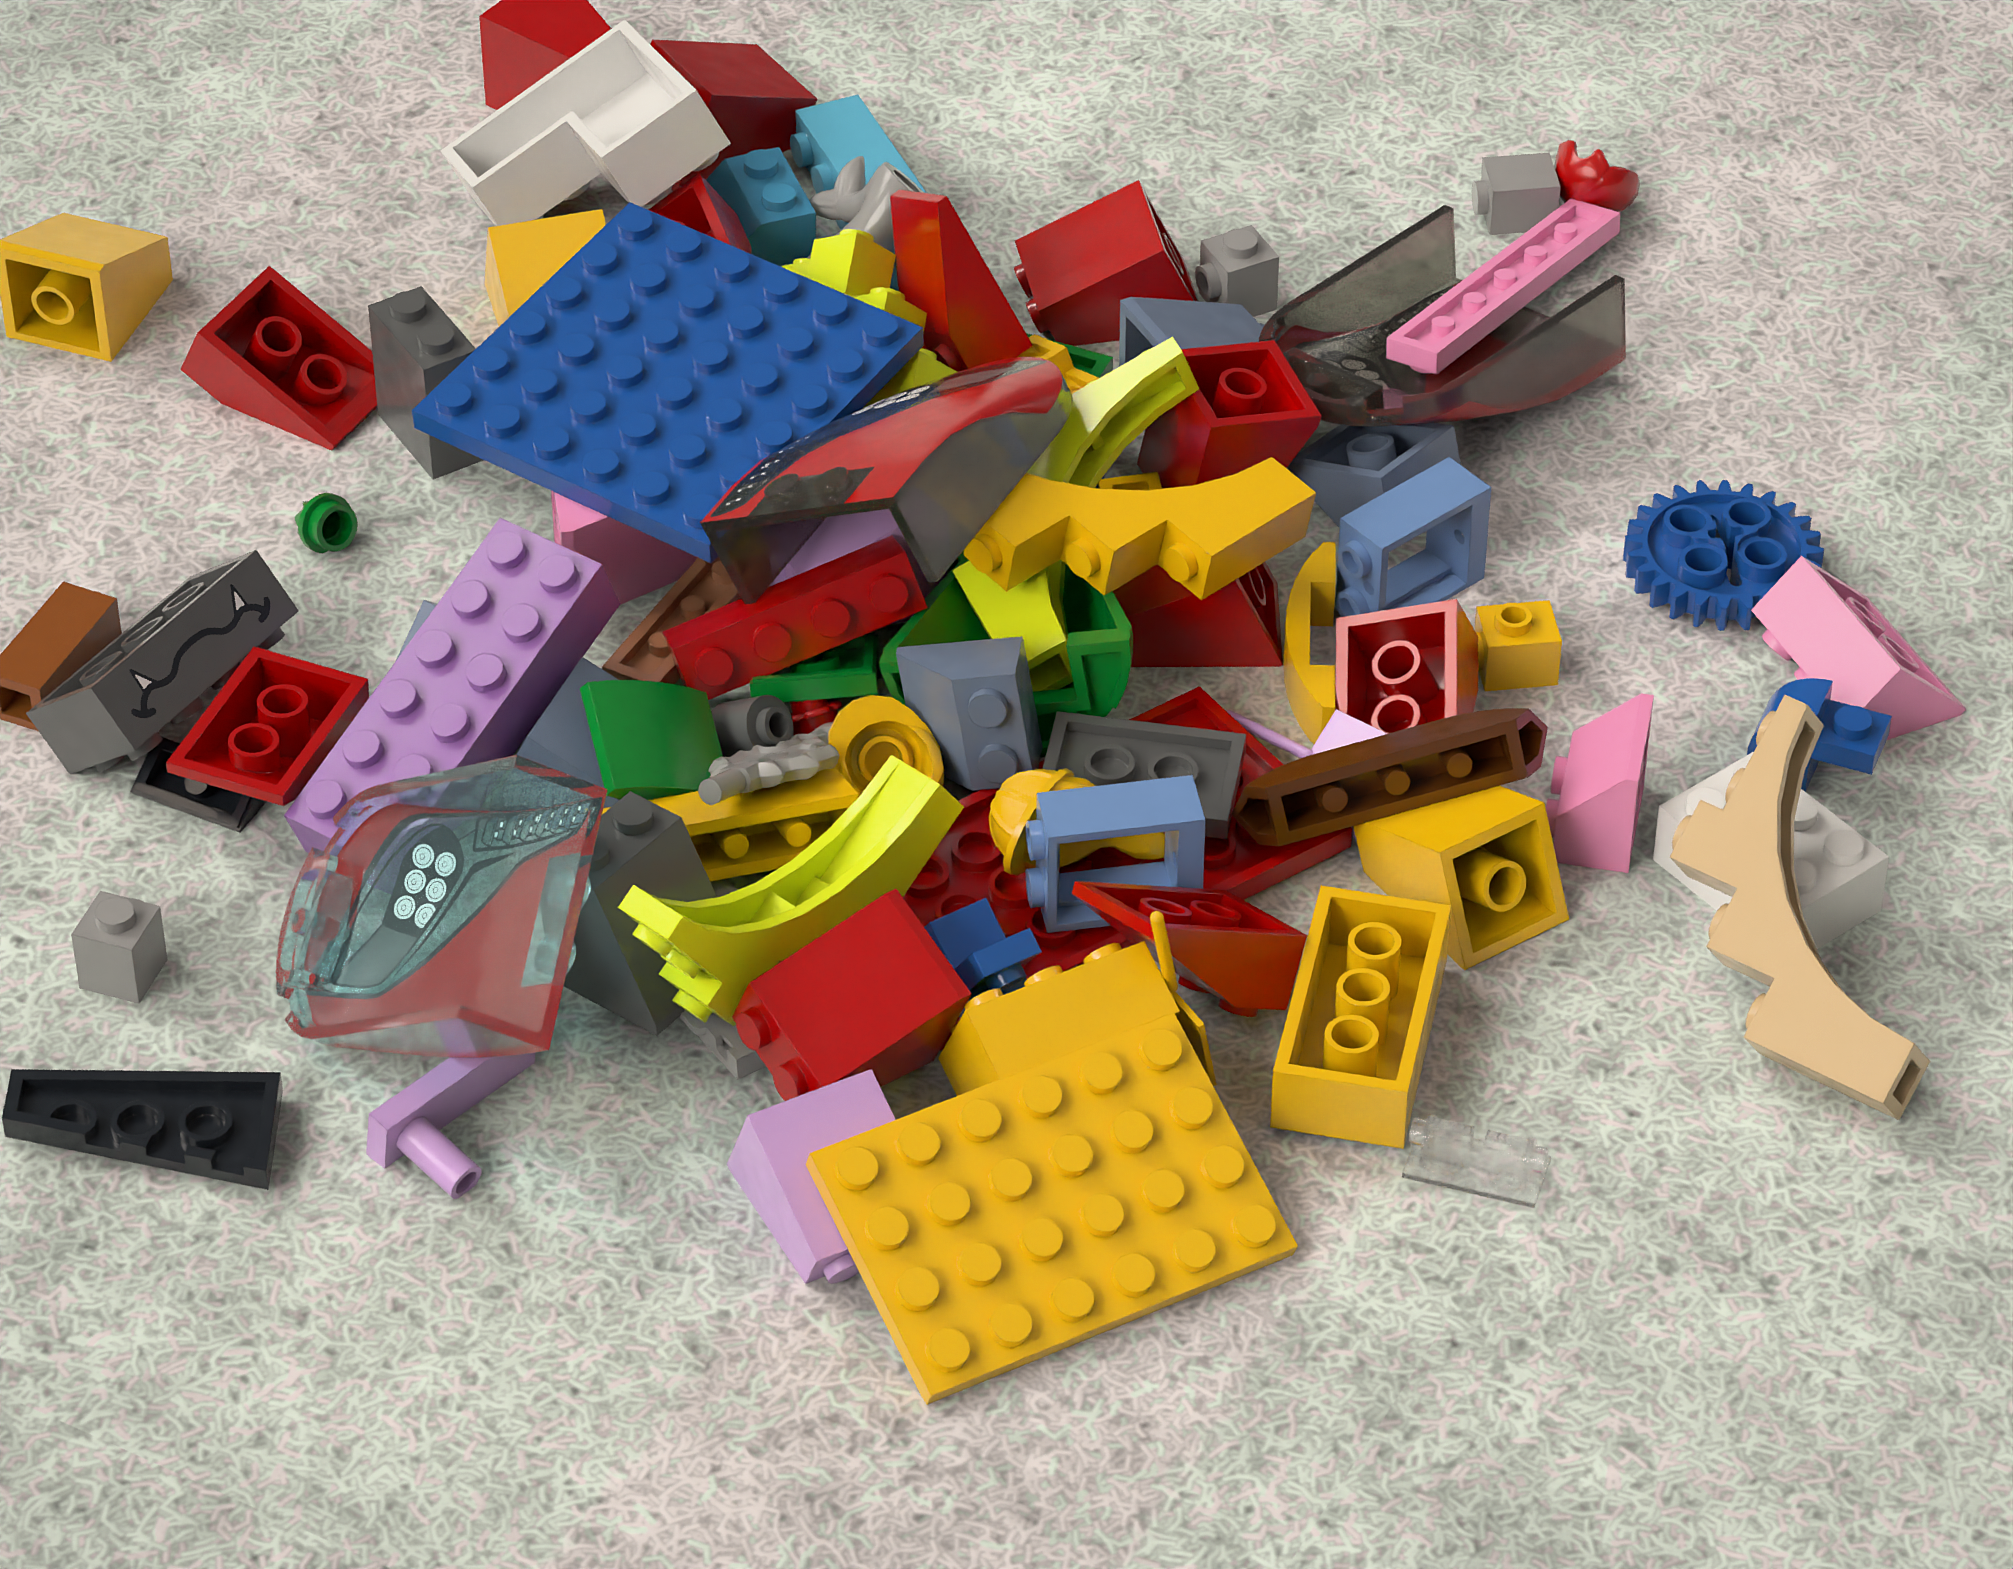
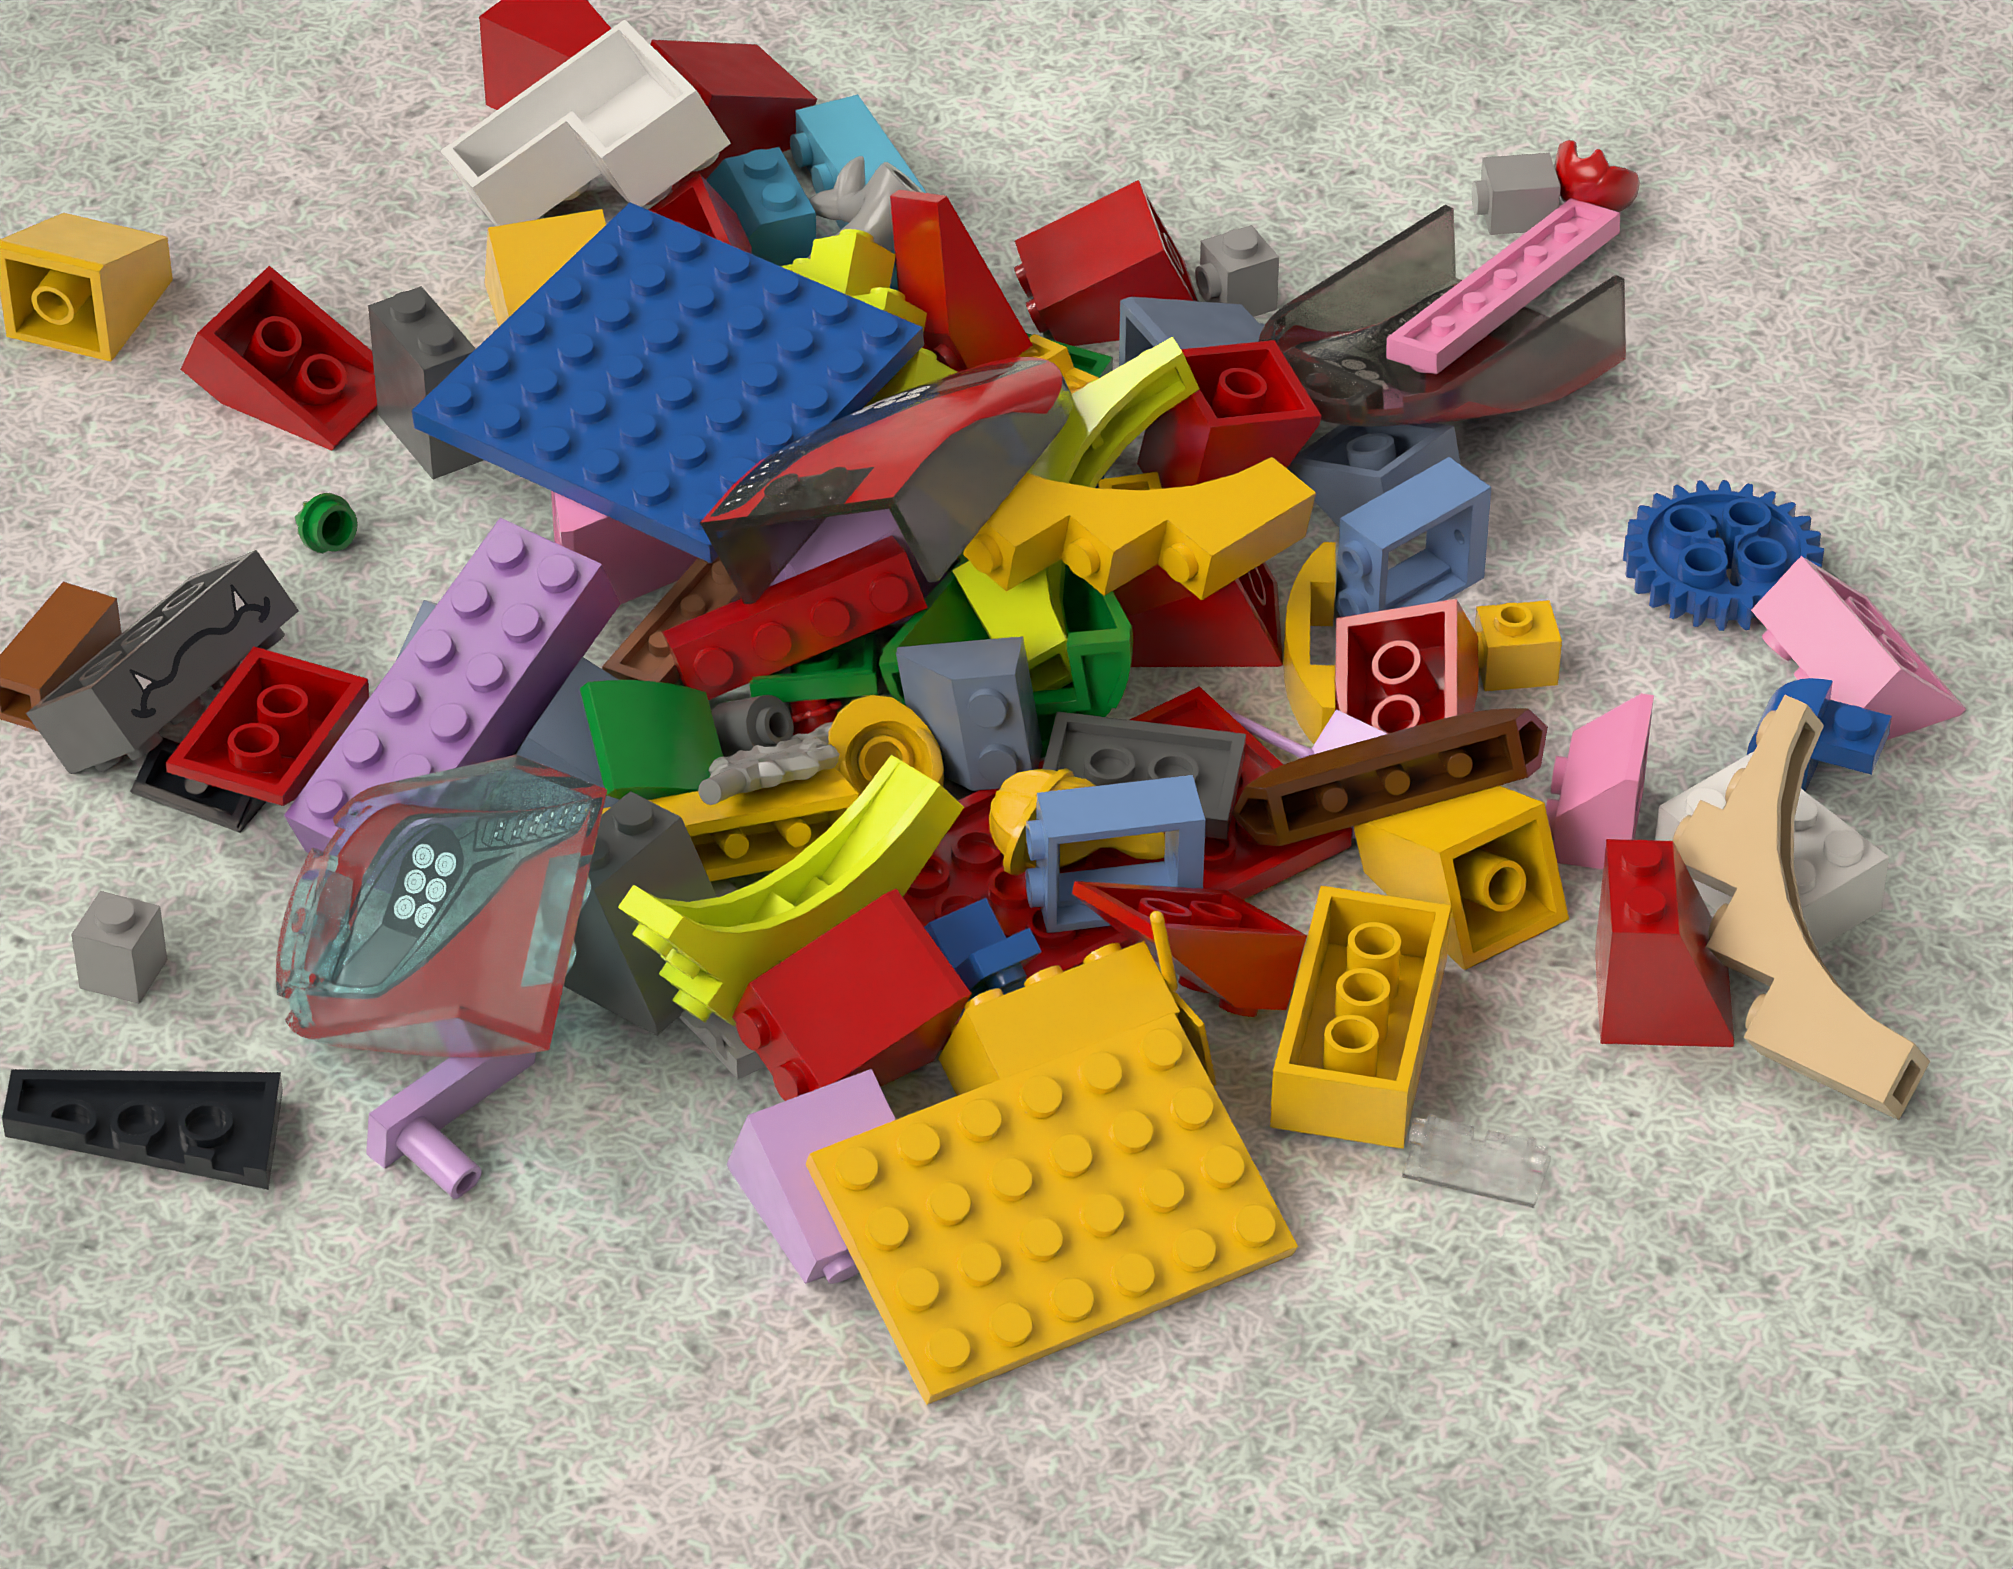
none -> red slope [1595,839,1734,1047]

